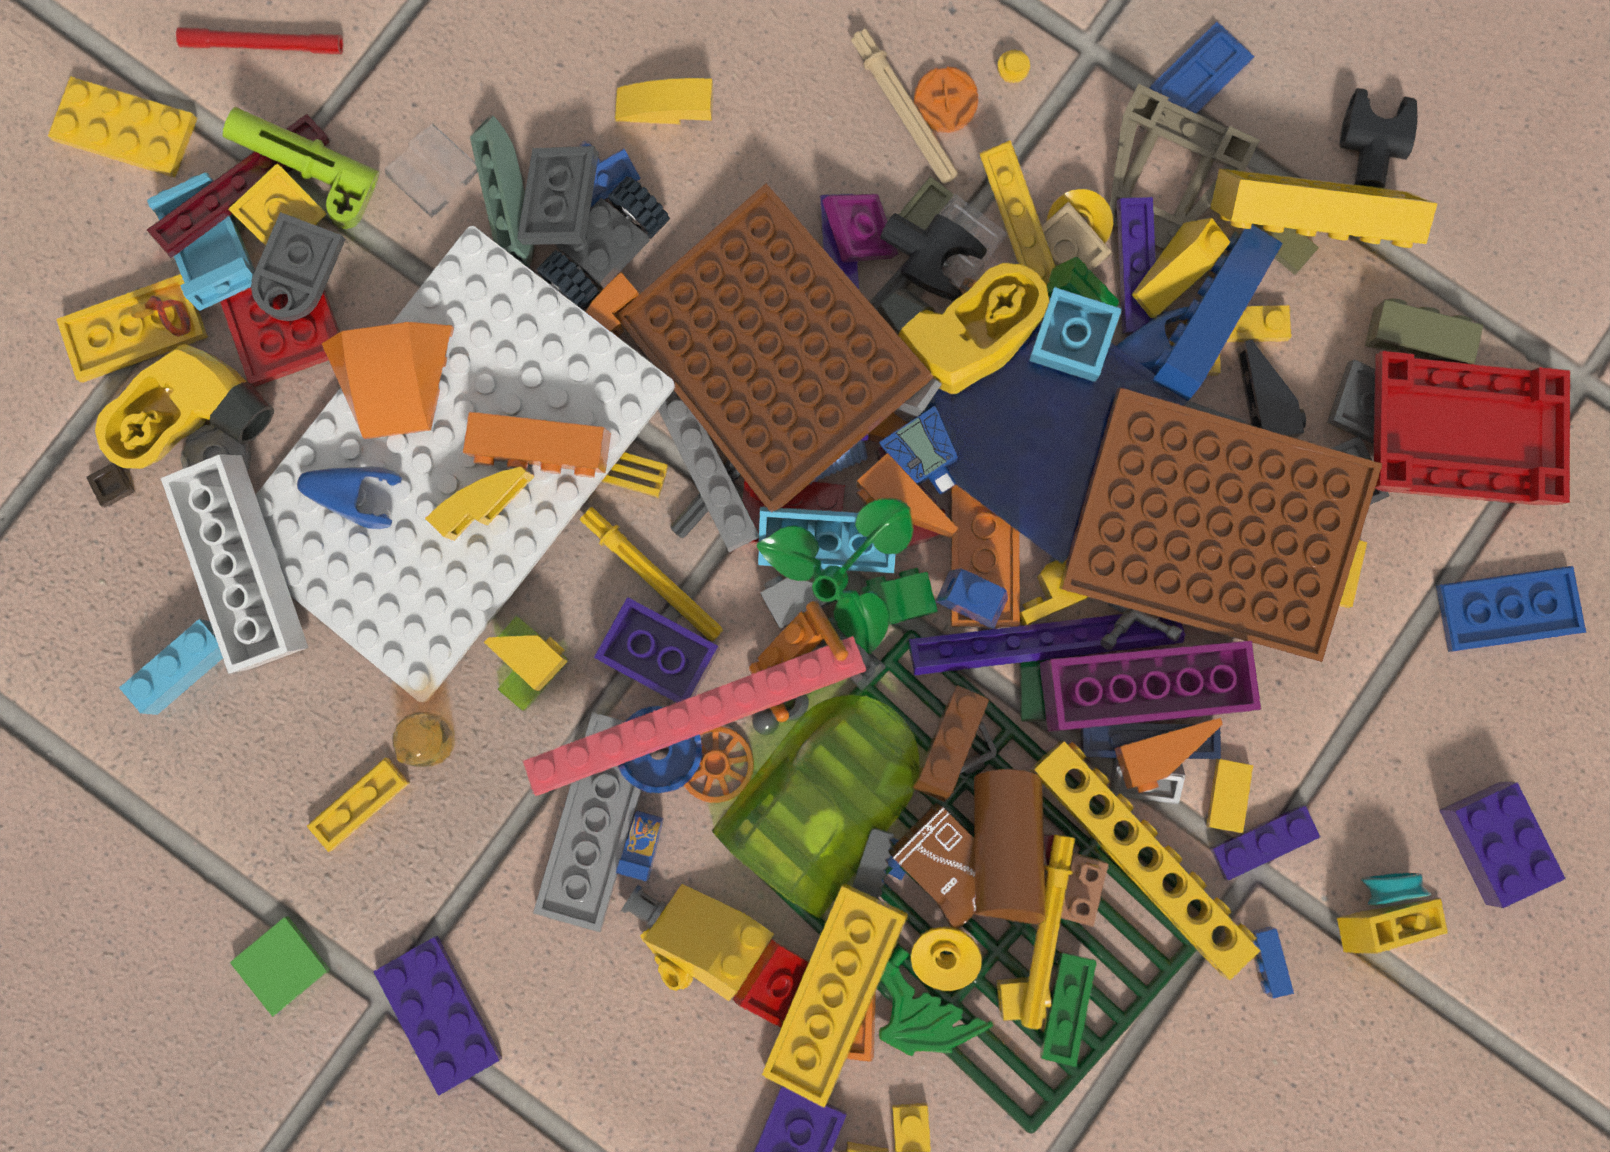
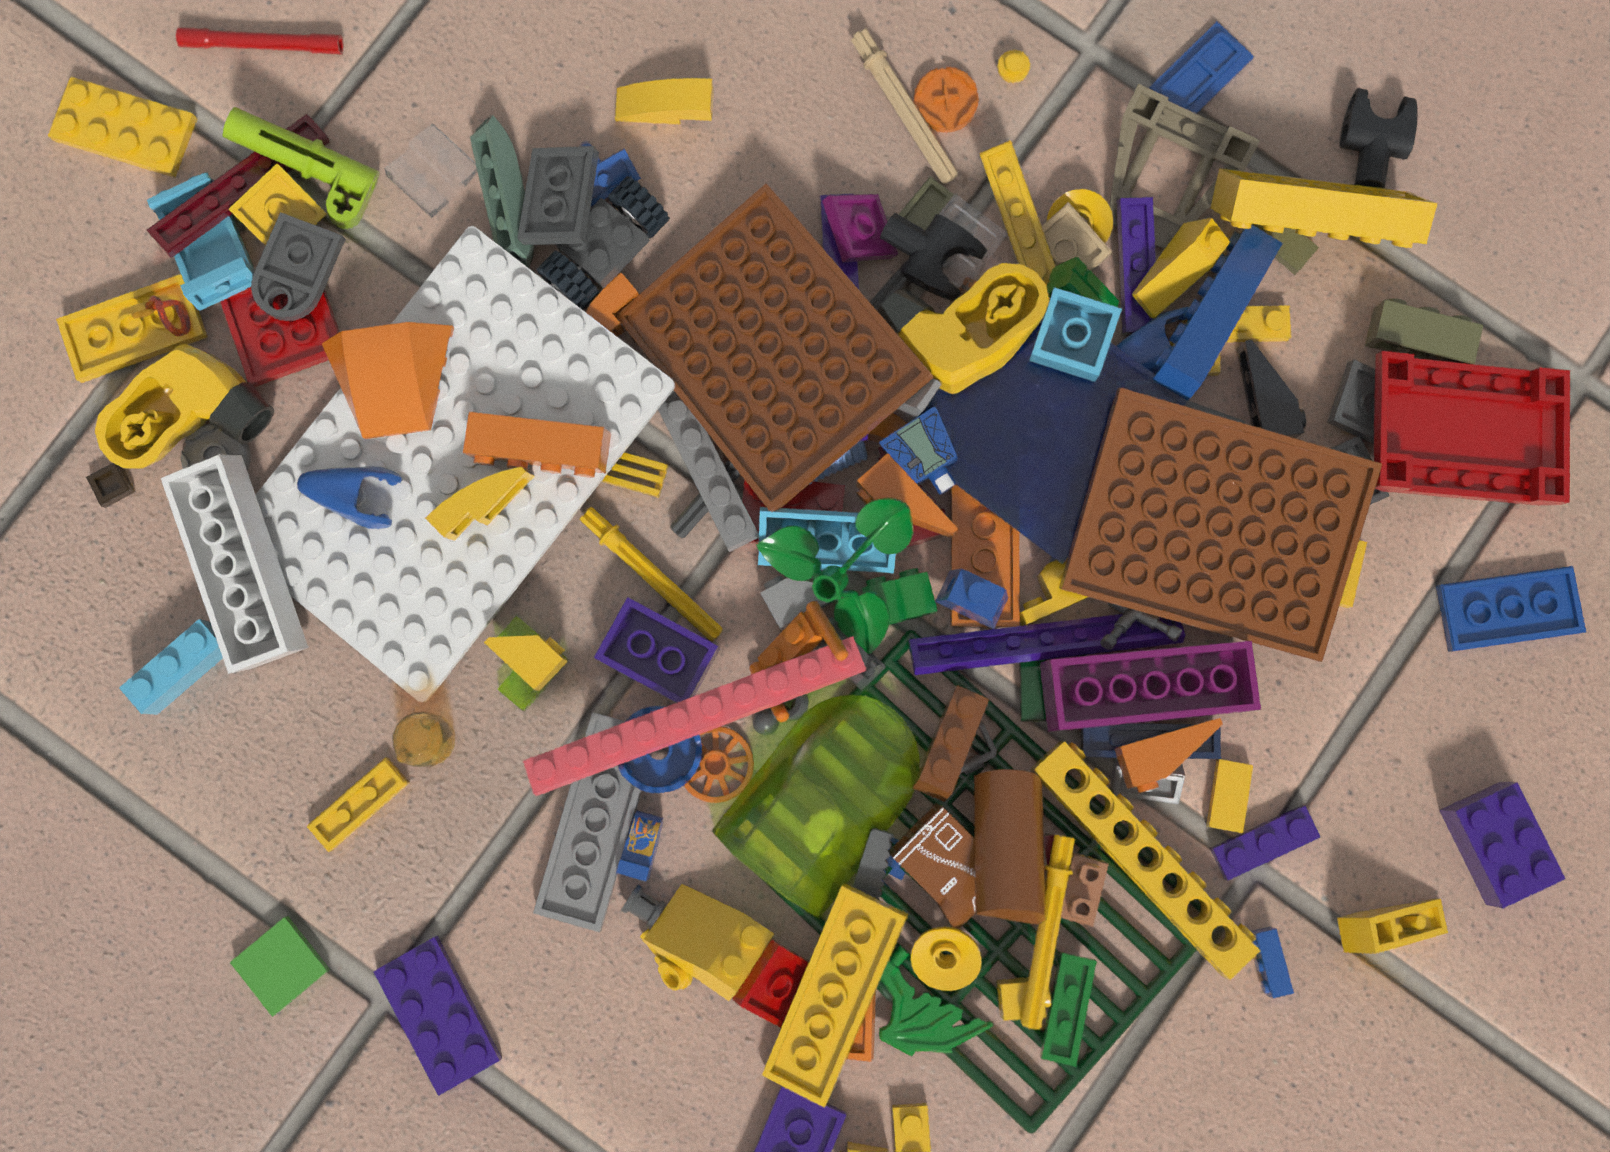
teal piece [1361,873,1431,905] -> none

